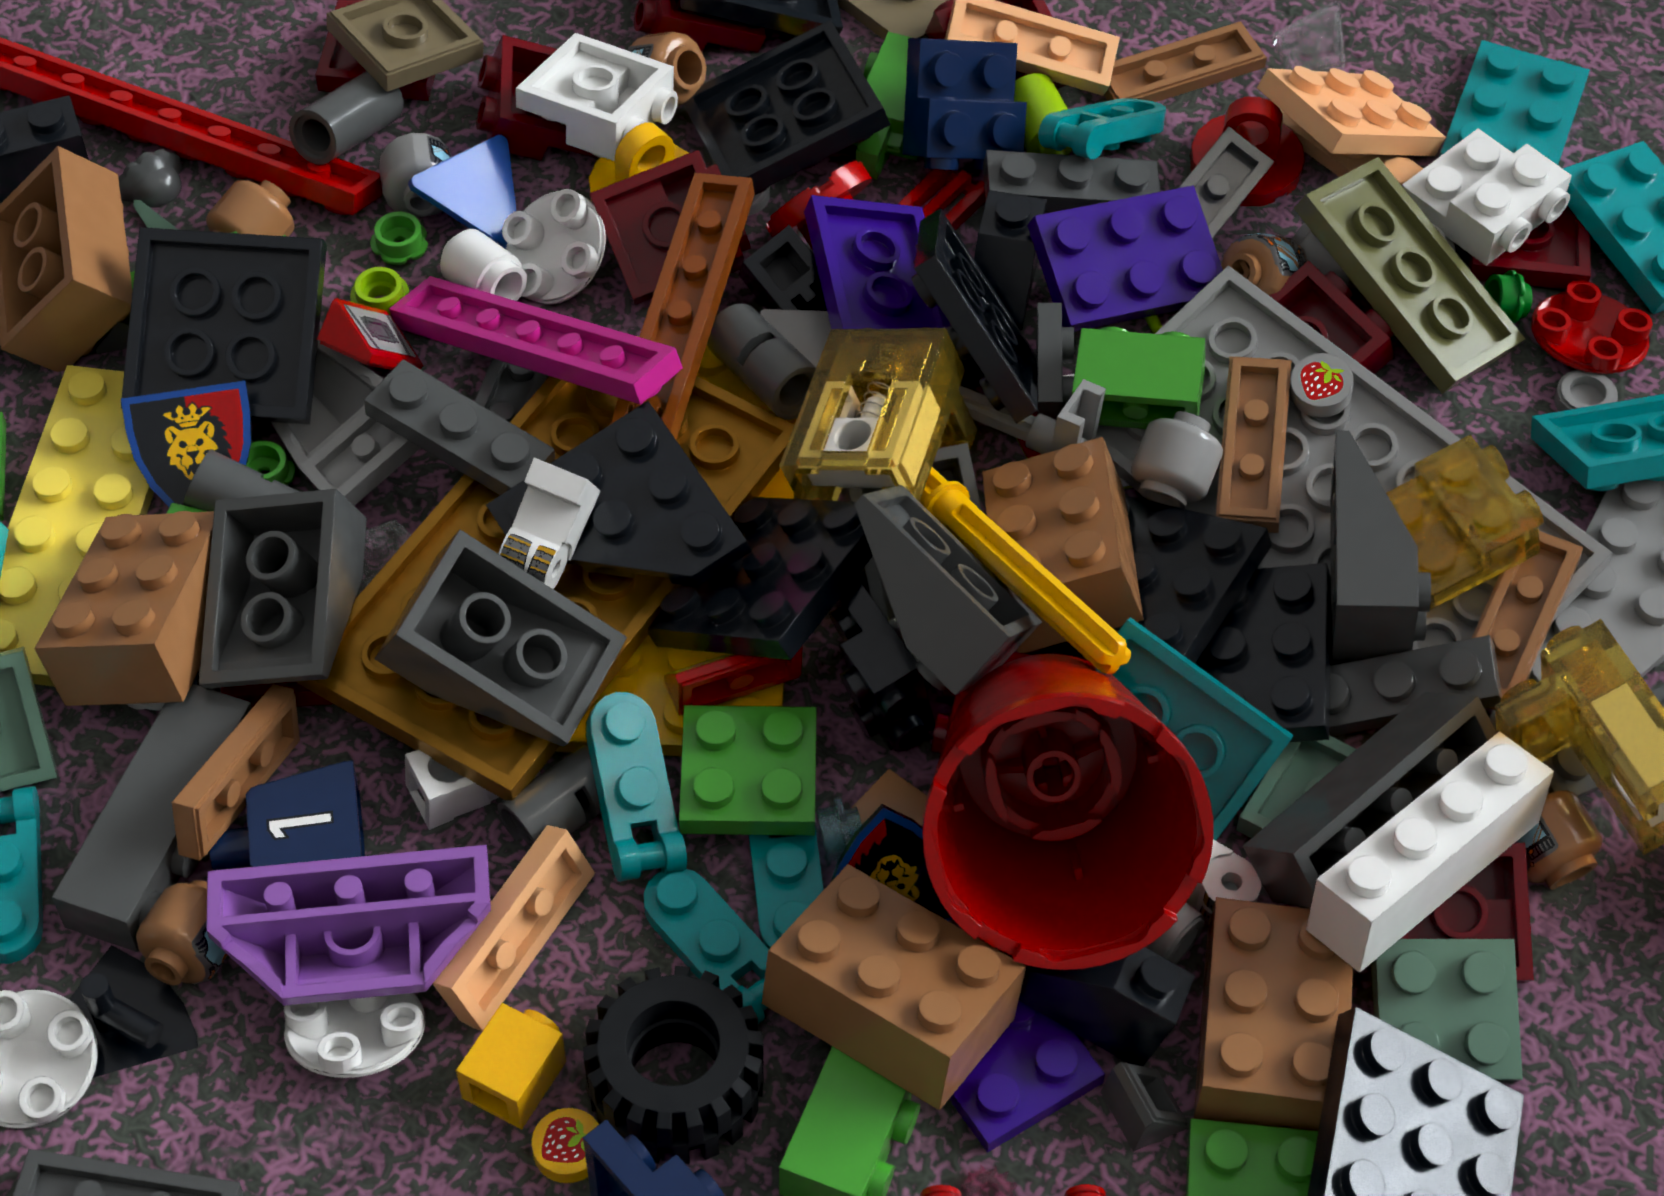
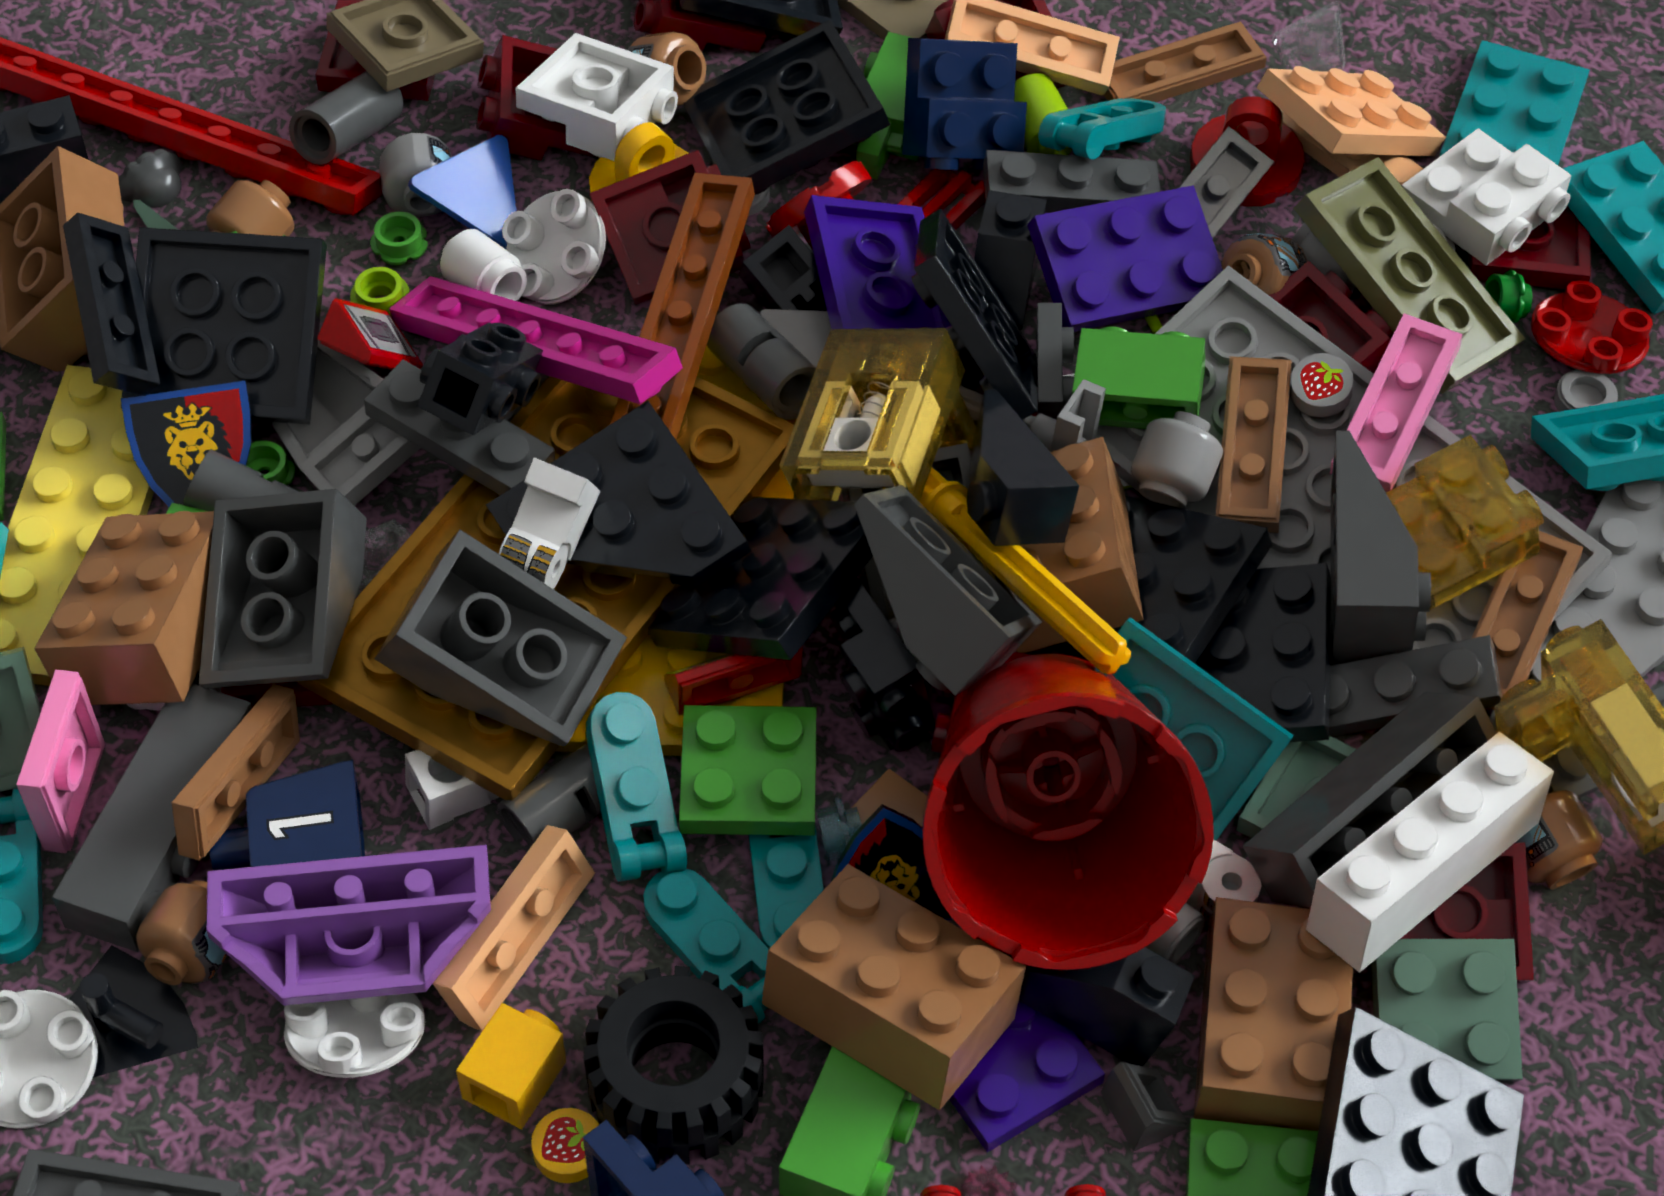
none -> bright pink tile [16,669,105,854]
none -> black plate [63,212,160,396]
none -> black brick [417,323,543,435]
none -> black slope [967,390,1079,546]
none -> bright pink plate [1330,313,1462,496]

